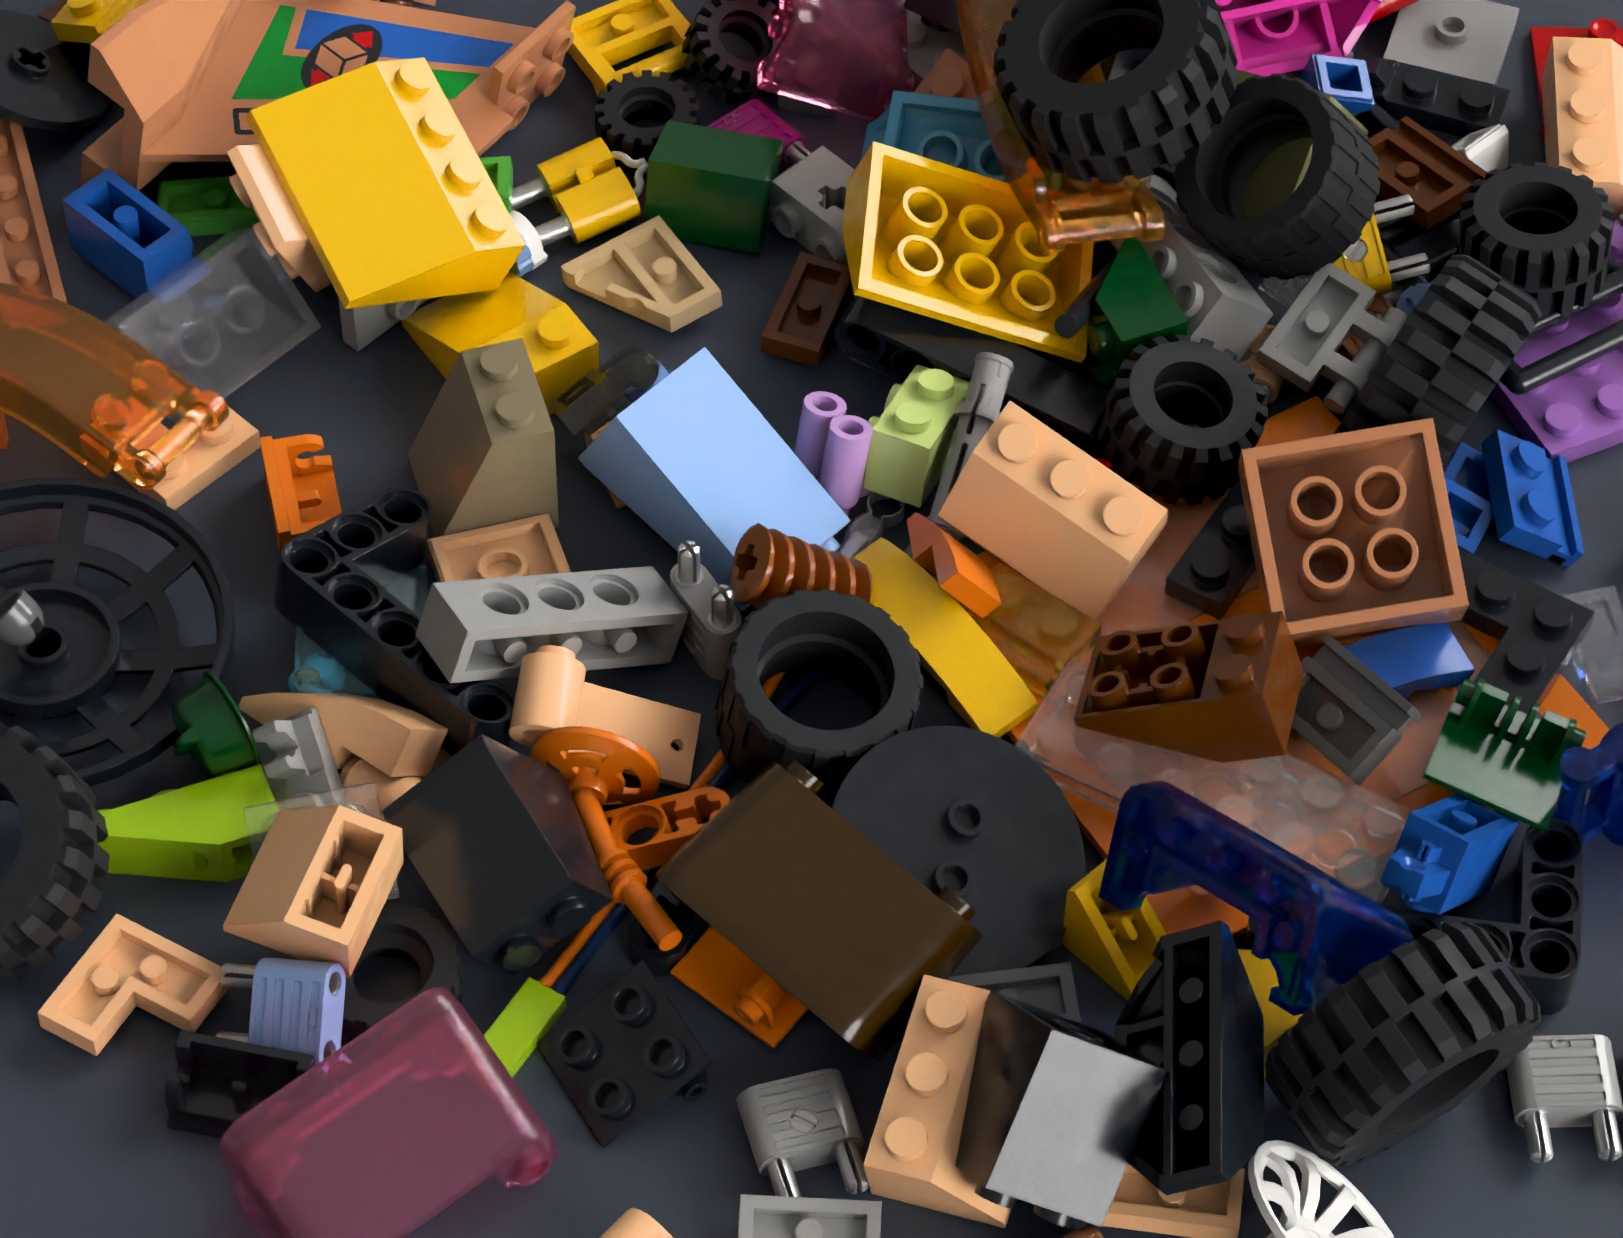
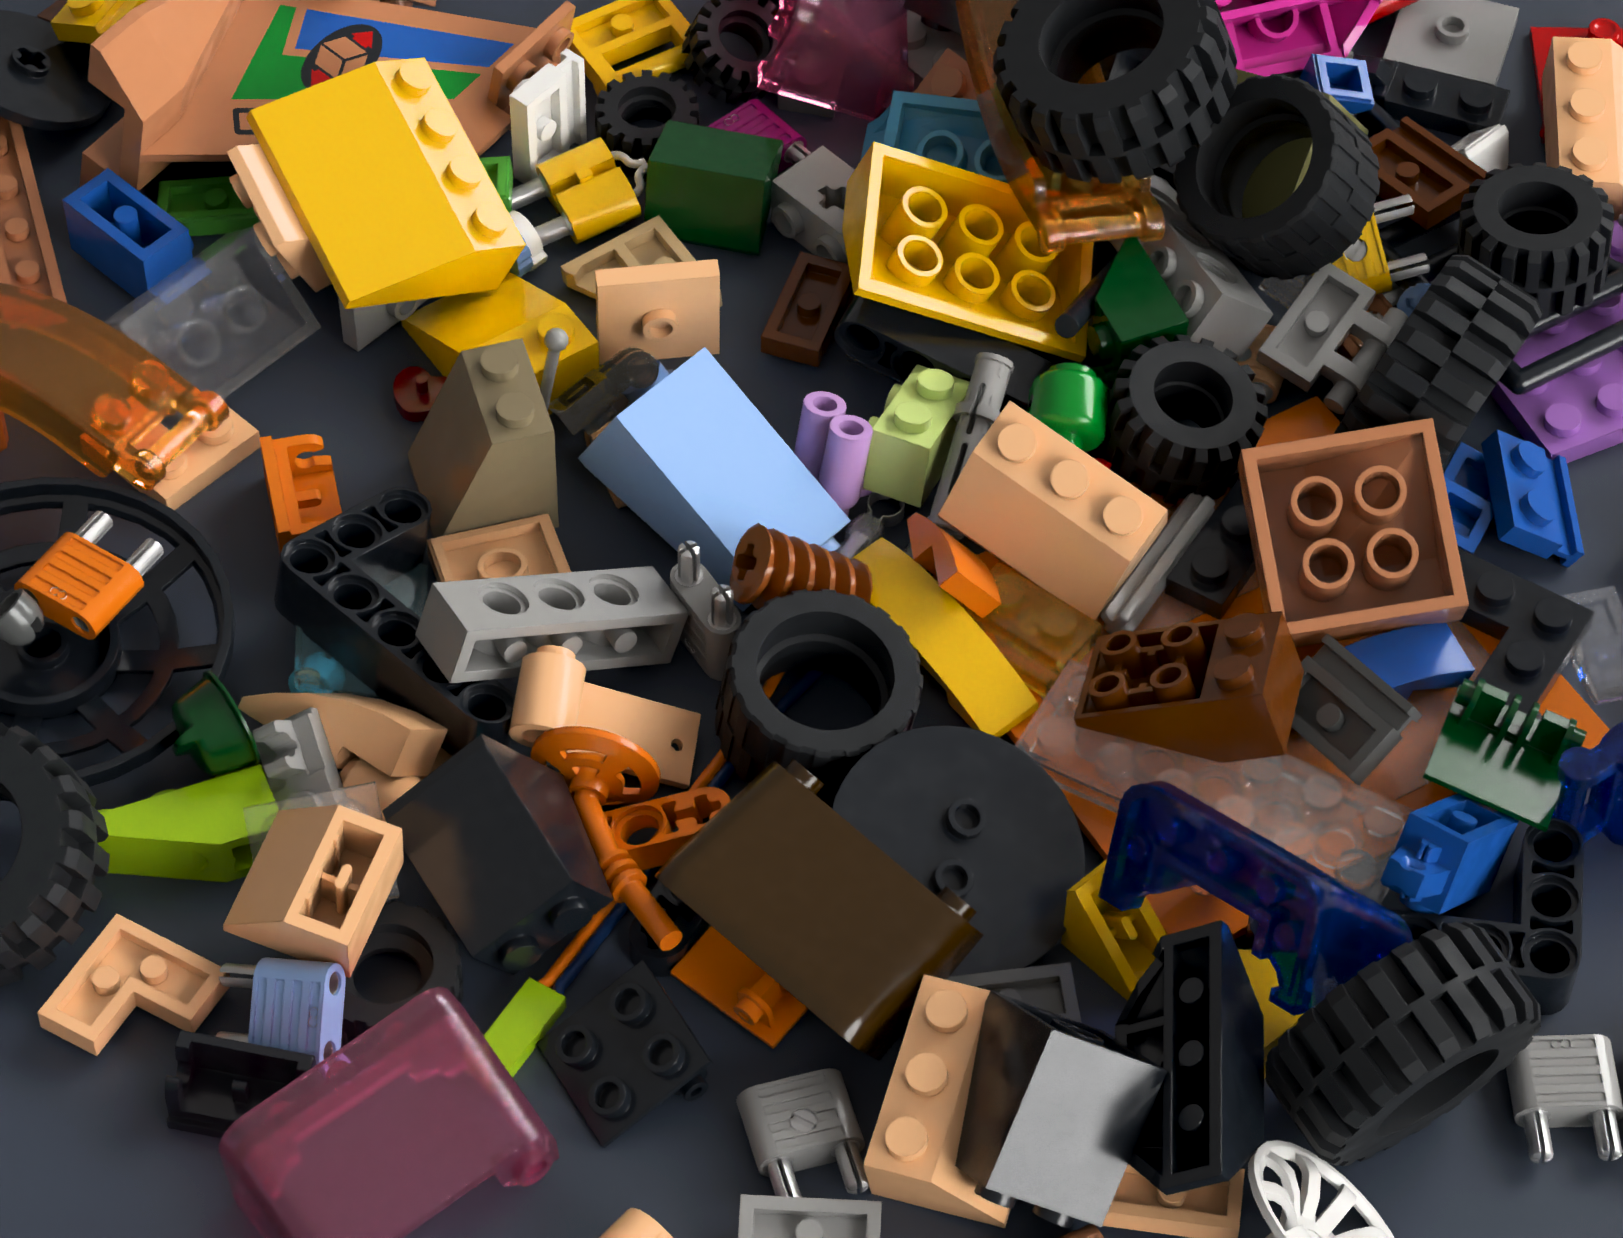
none -> orange piece [14,511,164,640]
none -> dark red piece [393,366,447,422]
none -> white plate [509,48,587,184]
none -> light grey hinge [540,328,569,411]
none -> light nougat plate [595,259,720,365]
none -> green head [1027,363,1109,453]
none -> light grey axle [1101,492,1215,634]

